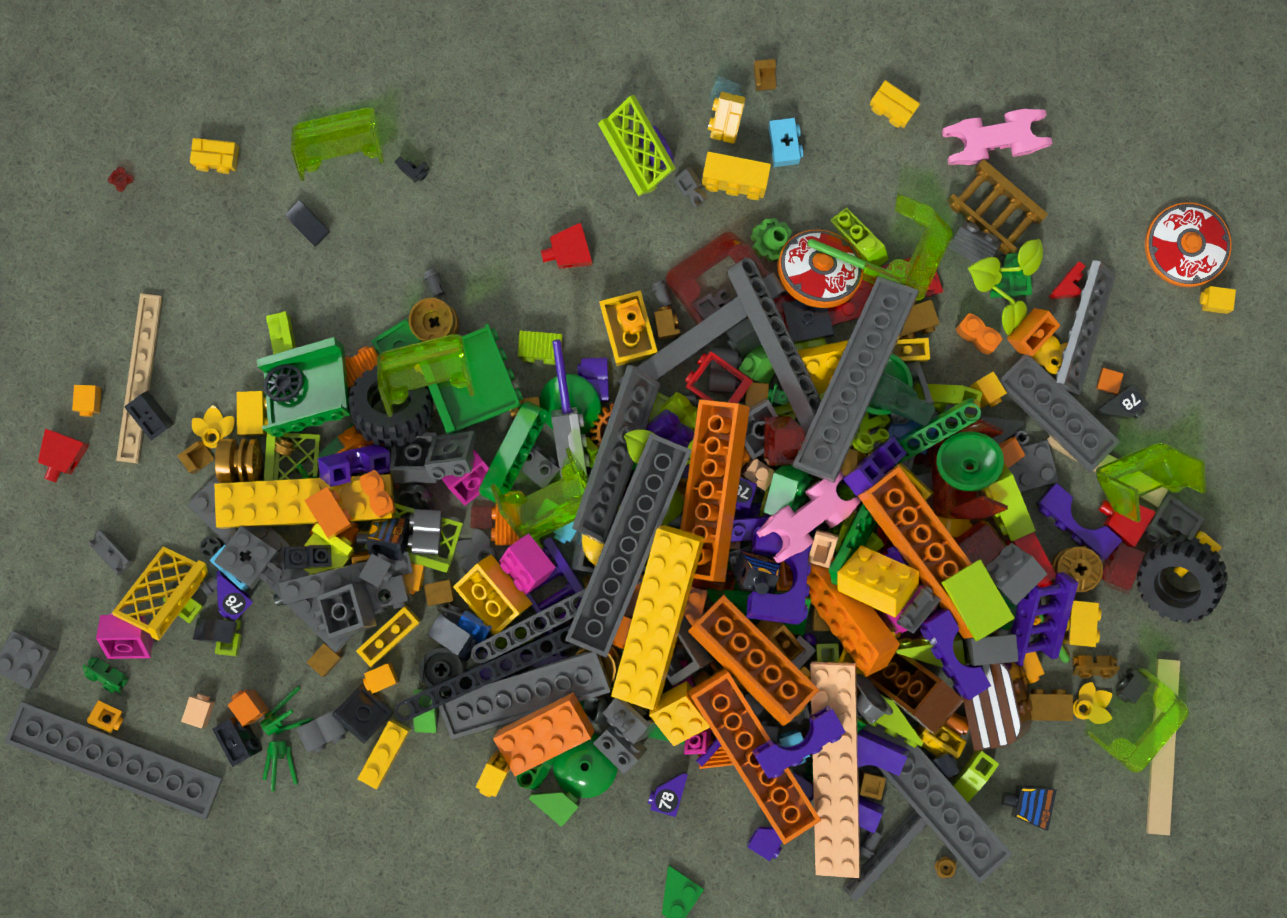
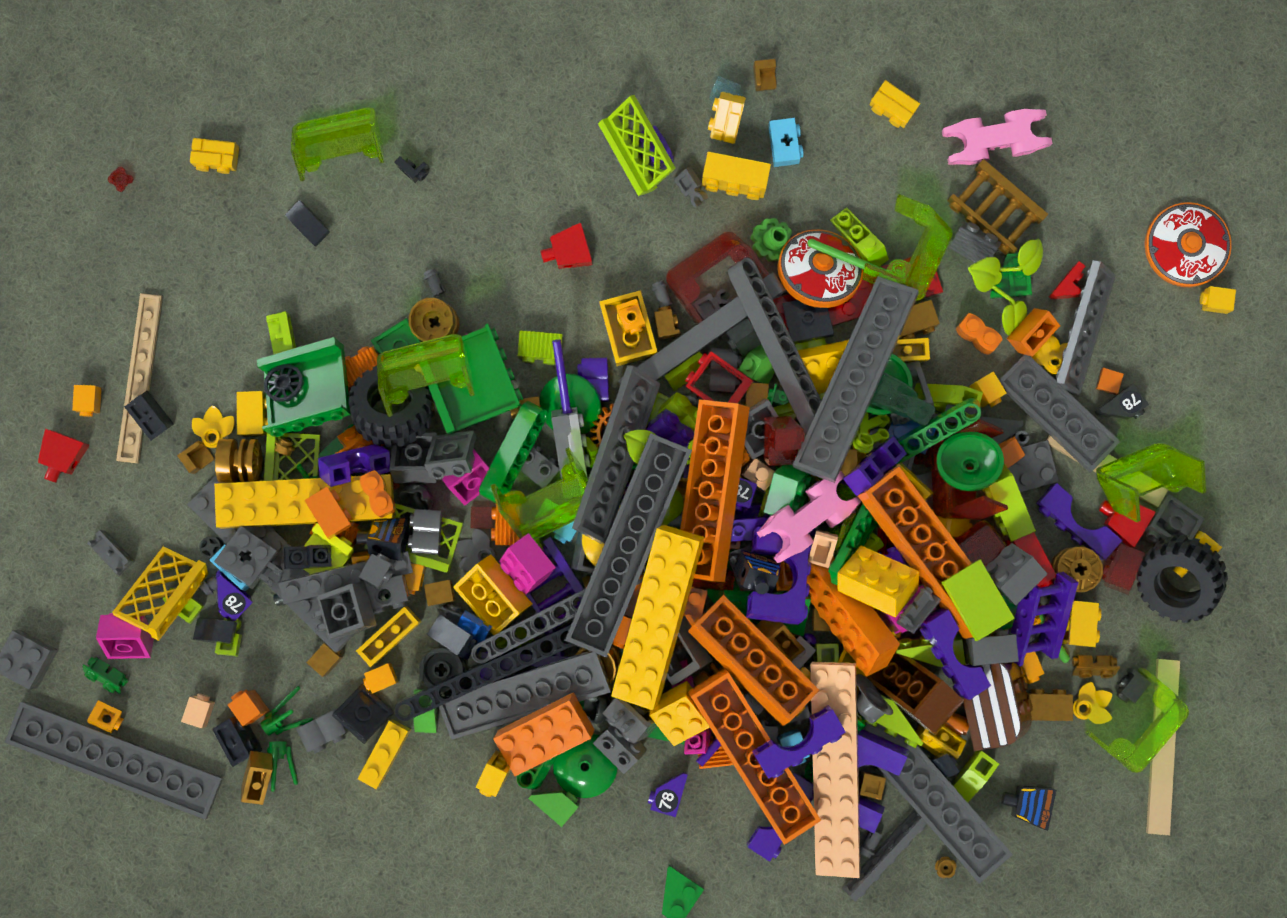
none -> pearl gold brick [241,751,272,805]
none -> lime tile [665,352,709,391]

